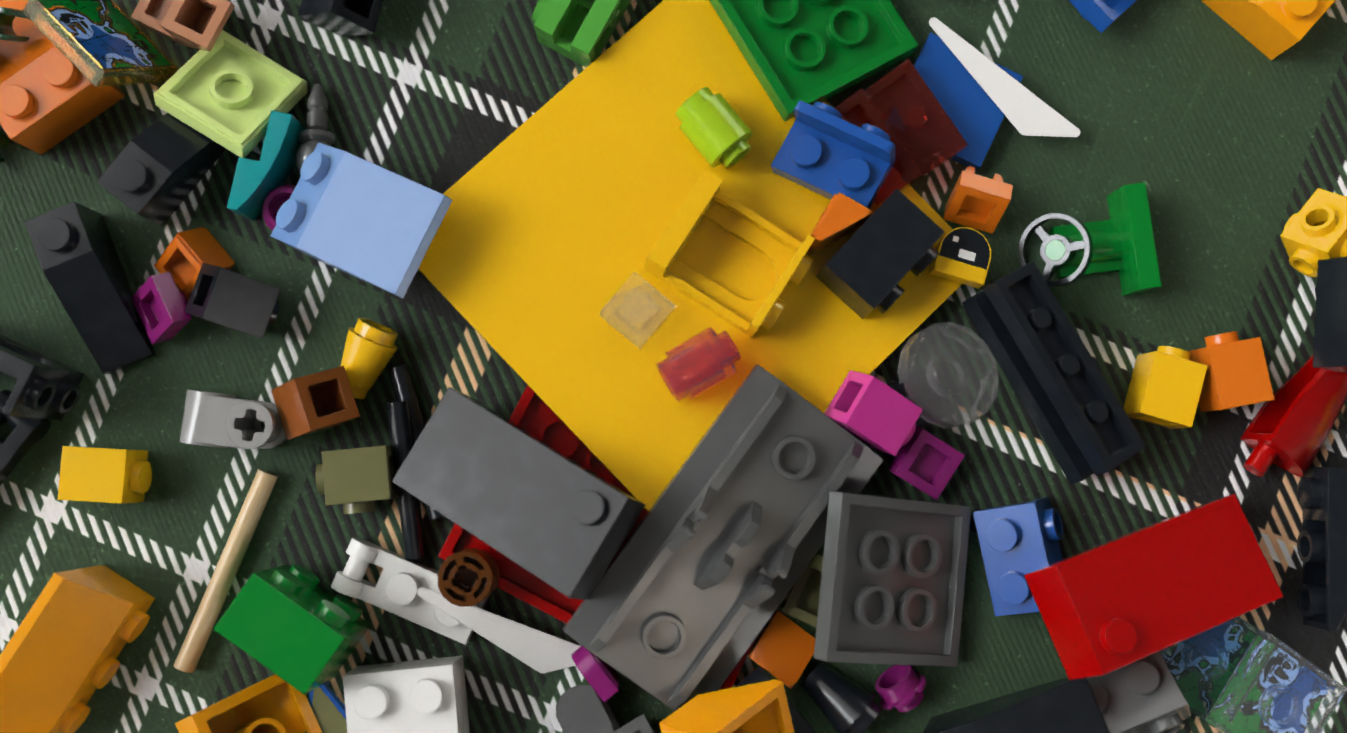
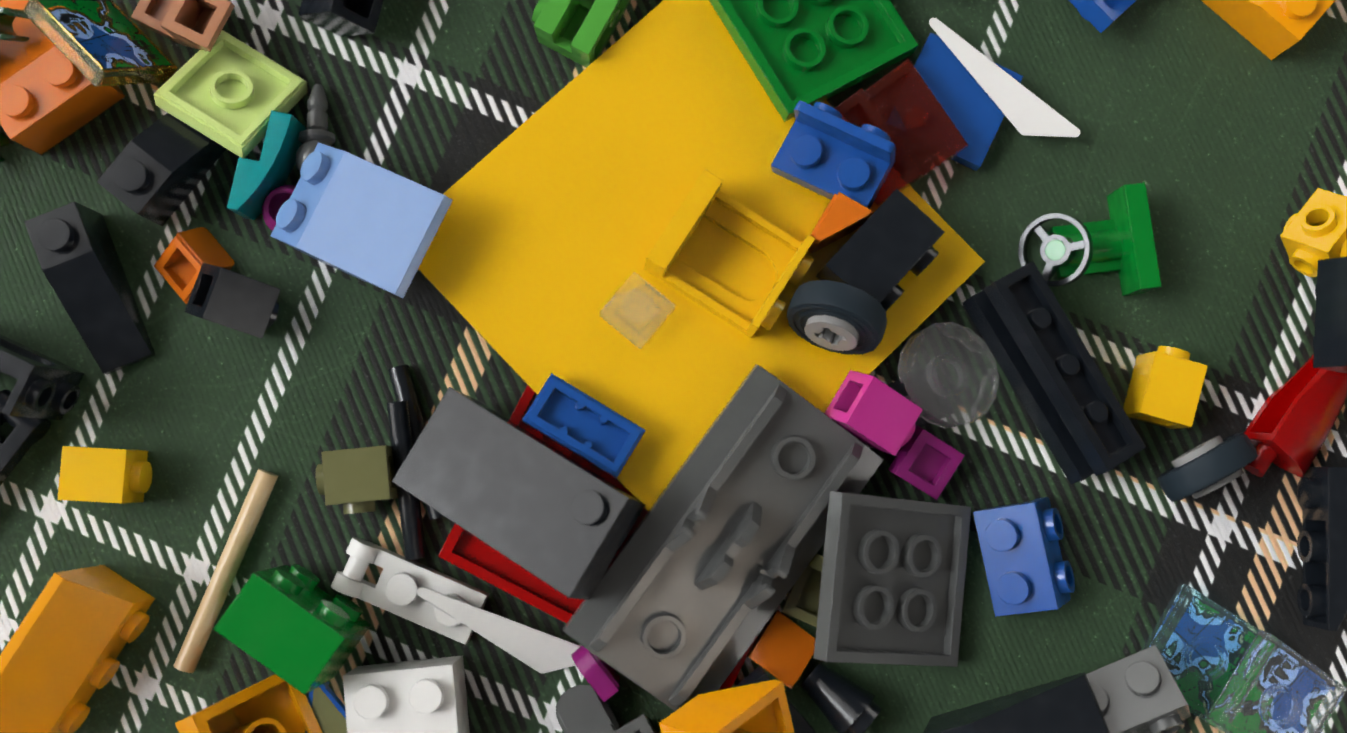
magenta plate [131,272,192,344] -> none
light grey piece [179,389,287,449] -> none
dark orange brick [271,365,360,440] -> none
yellow cone [341,317,398,399] -> none
reddish brown wheel [437,548,500,607] -> none
clear pink brick [656,327,741,402] -> none
lime brick [676,87,753,168] -> none
magenta plate [875,665,926,712] -> none
tile [929,227,991,289] -> none
orange tile [943,166,1013,234] -> none
red brick [1024,494,1284,680] -> none
orange brick [1188,331,1275,412] -> none
none -> blue plate [522,373,646,479]
none -> black wheel [787,280,887,355]
none -> black wheel [1157,432,1258,502]

